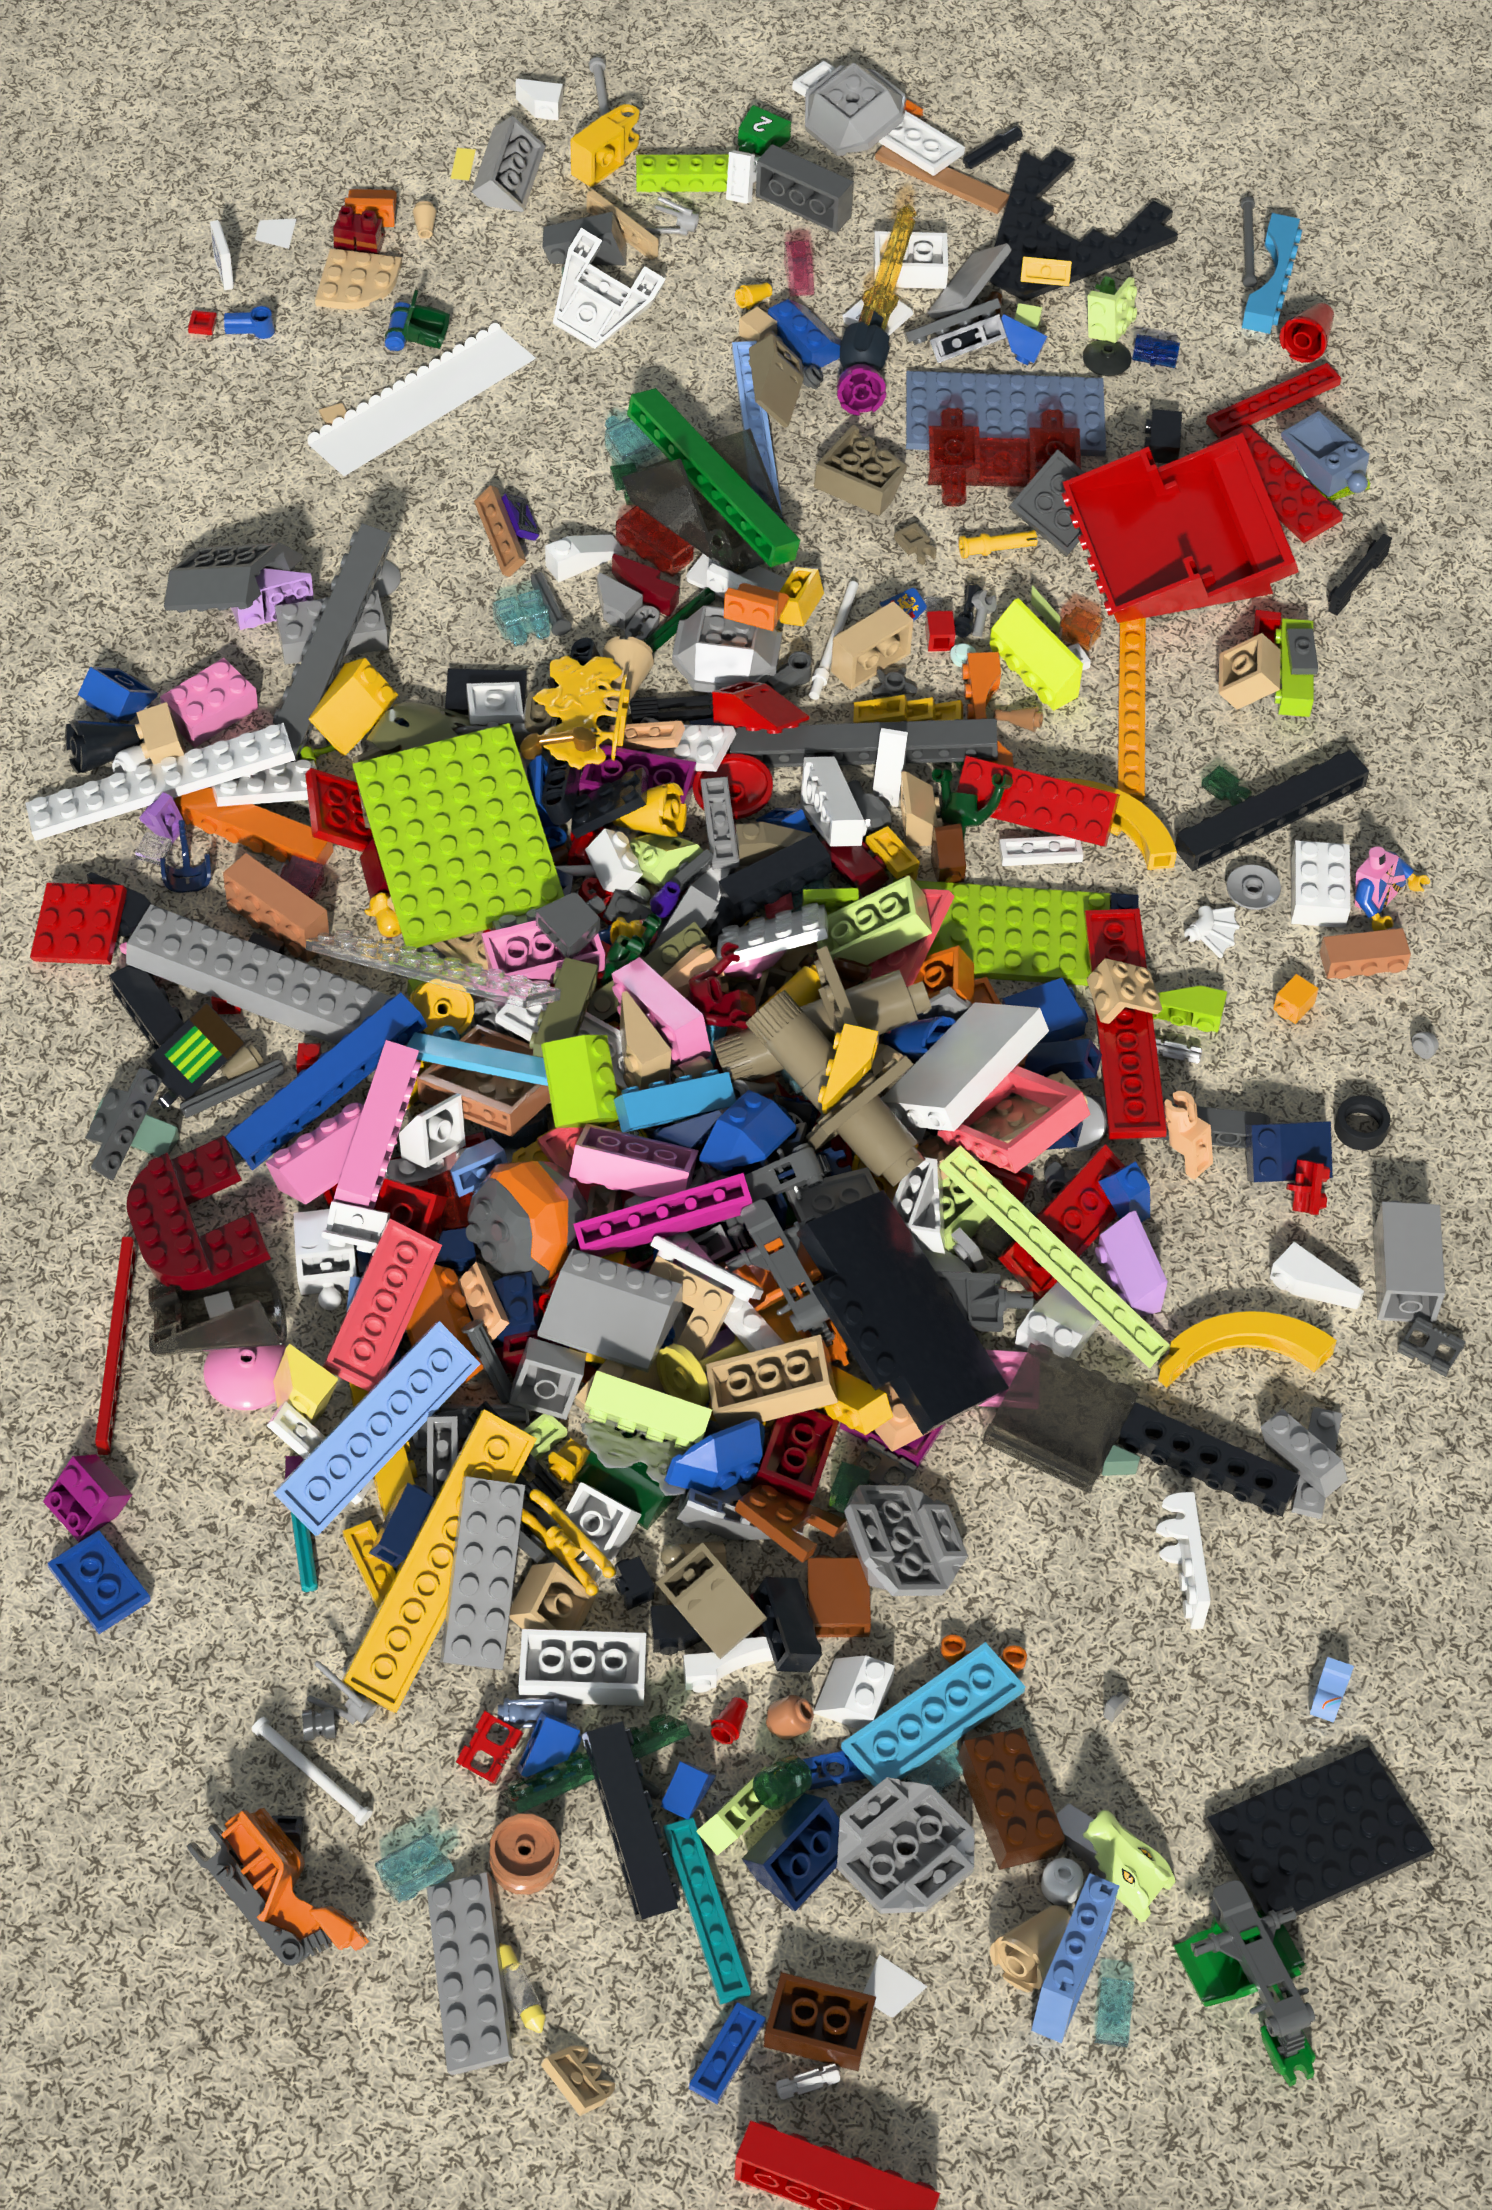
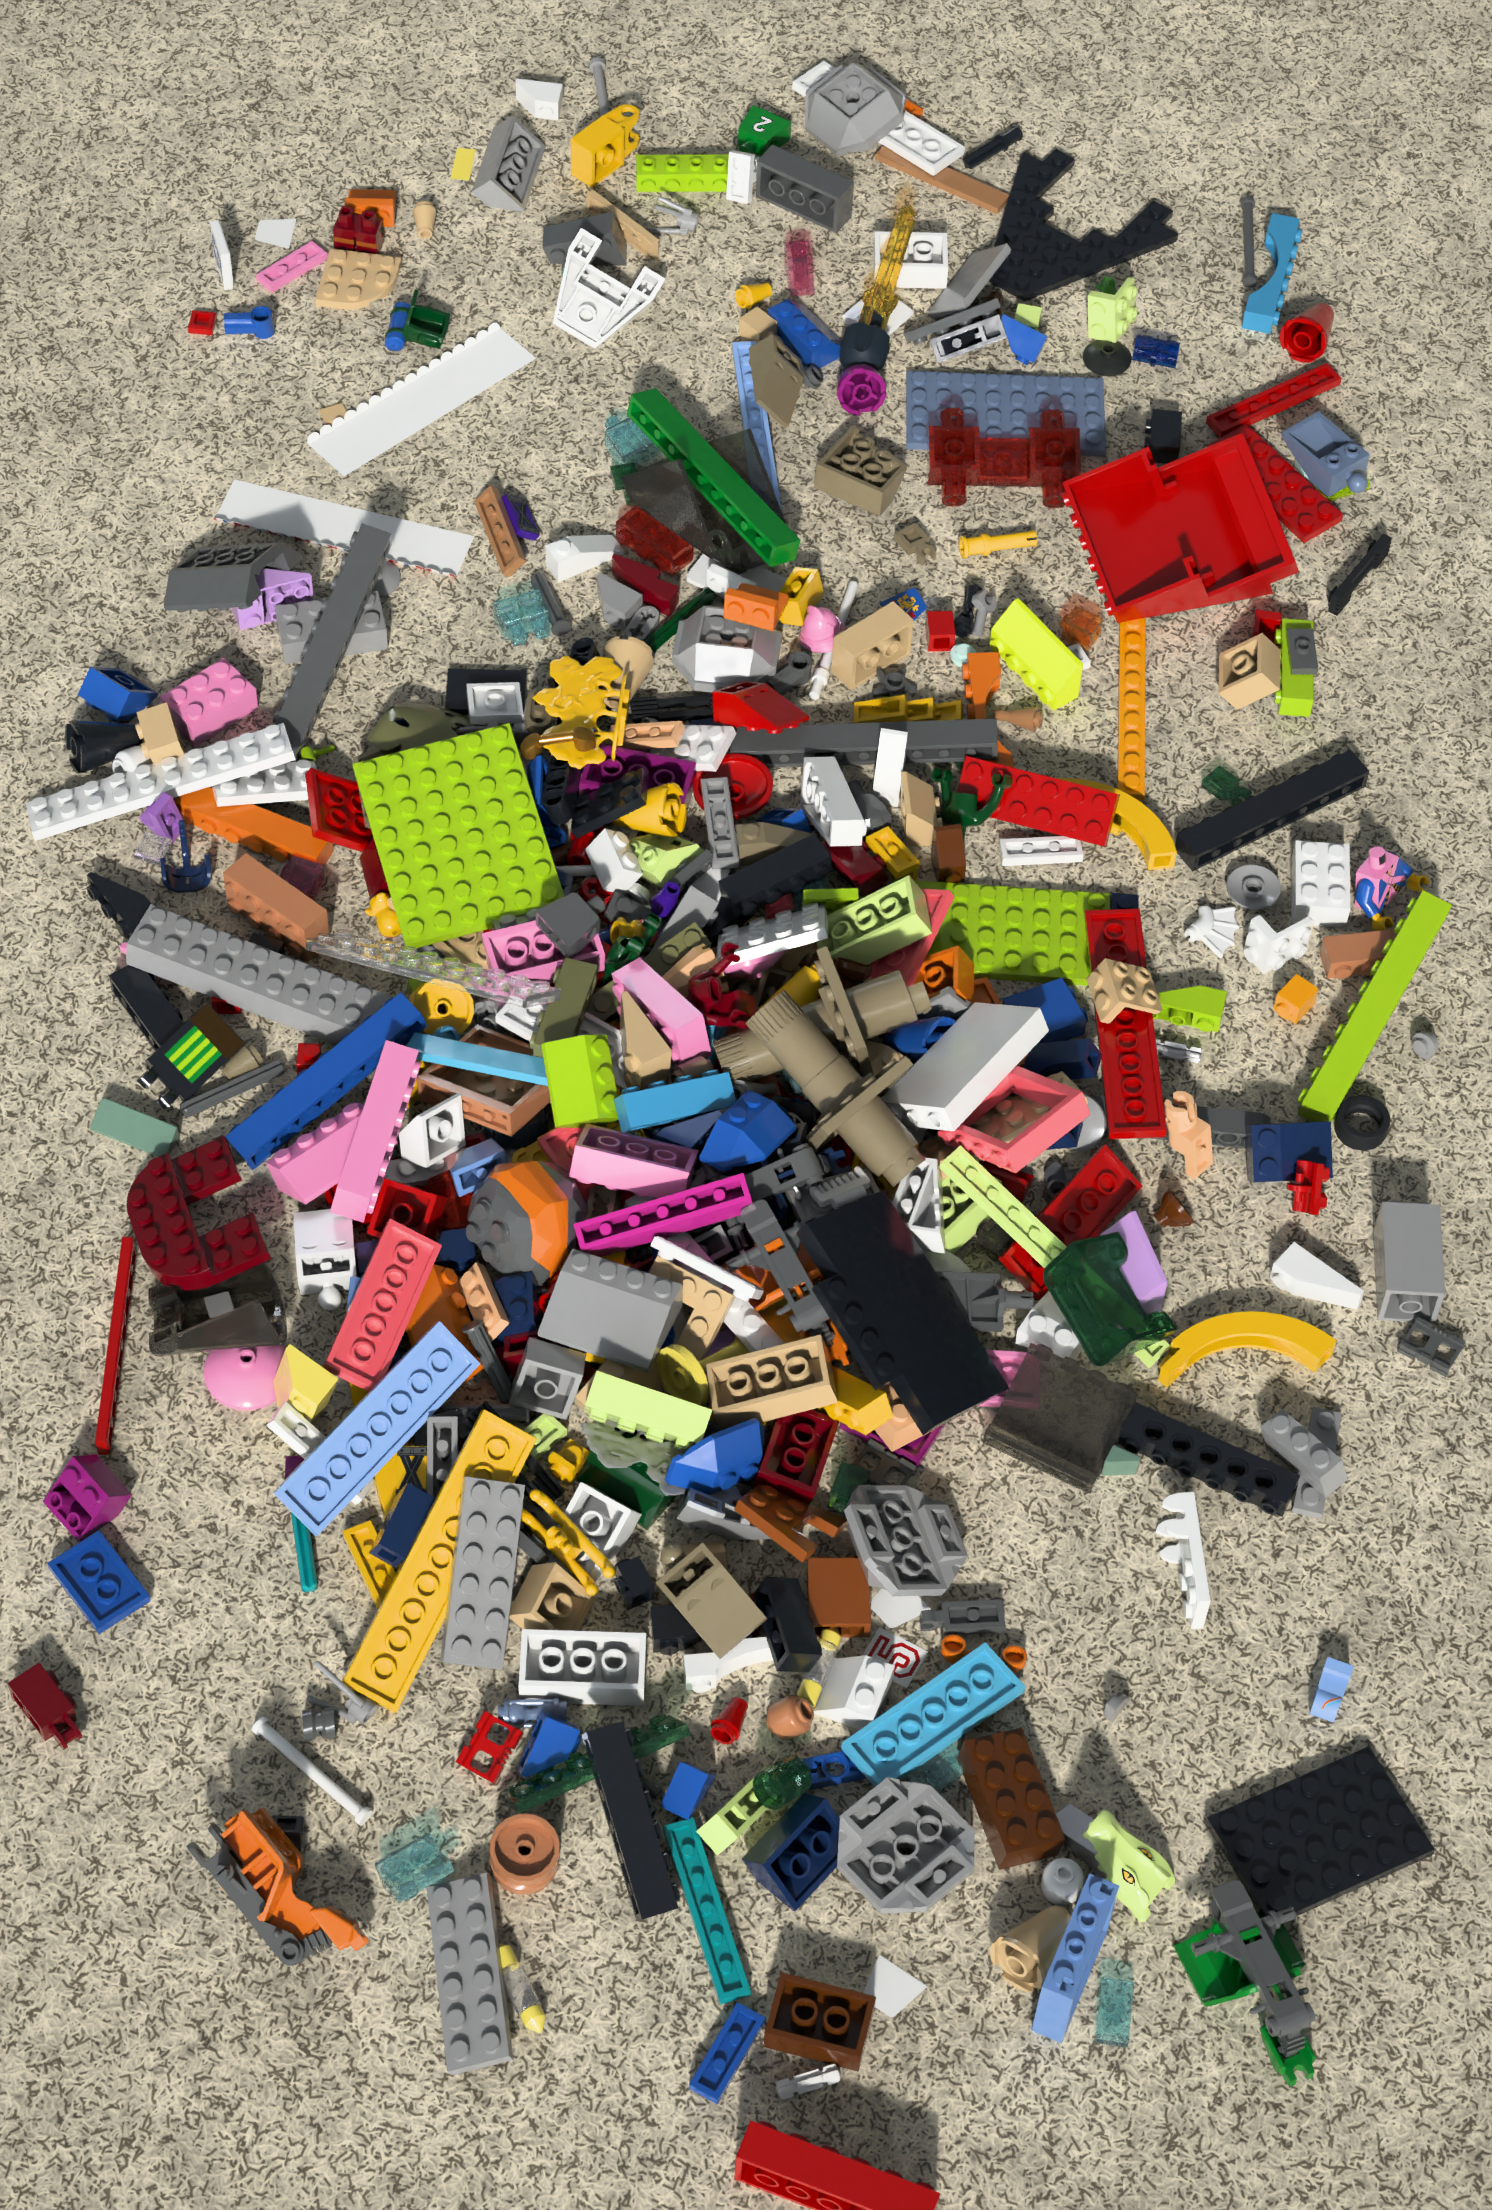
red plate [30,883,127,965] -> none
dark grey bracket [85,1067,162,1180] -> none
yellow slope [309,658,398,756] -> none
white bracket [321,1201,390,1253] -> none
tan plate [541,2046,615,2116] -> none
yellow slope [818,1023,879,1114] -> none
light grey plate [951,1227,988,1273] -> none
dark grey plate [1008,450,1085,557] -> none
yellow panel [1020,257,1072,286] -> none
yellowish green sticker [1031,585,1060,634] -> none
blue slope [1098,1161,1150,1223] -> none
none -> dark red brick [7,1663,83,1750]
none -> white sticker [214,479,474,577]
none -> bright pink tile [256,241,328,293]
none -> tile [395,1446,427,1498]
none -> piece [797,1627,841,1708]
none -> bright pink piece [798,605,846,653]
none -> white piece [810,1167,870,1209]
none -> white sticker [862,1627,928,1688]
none -> white sticker [870,1589,931,1628]
none -> dark grey plate [919,1599,1006,1635]
none -> clear green windscreen [1043,1232,1177,1366]
none -> reddish brown piece [1153,1188,1195,1228]
none -> white bracket [1243,915,1314,974]
none -> lime brick [1297,890,1452,1122]

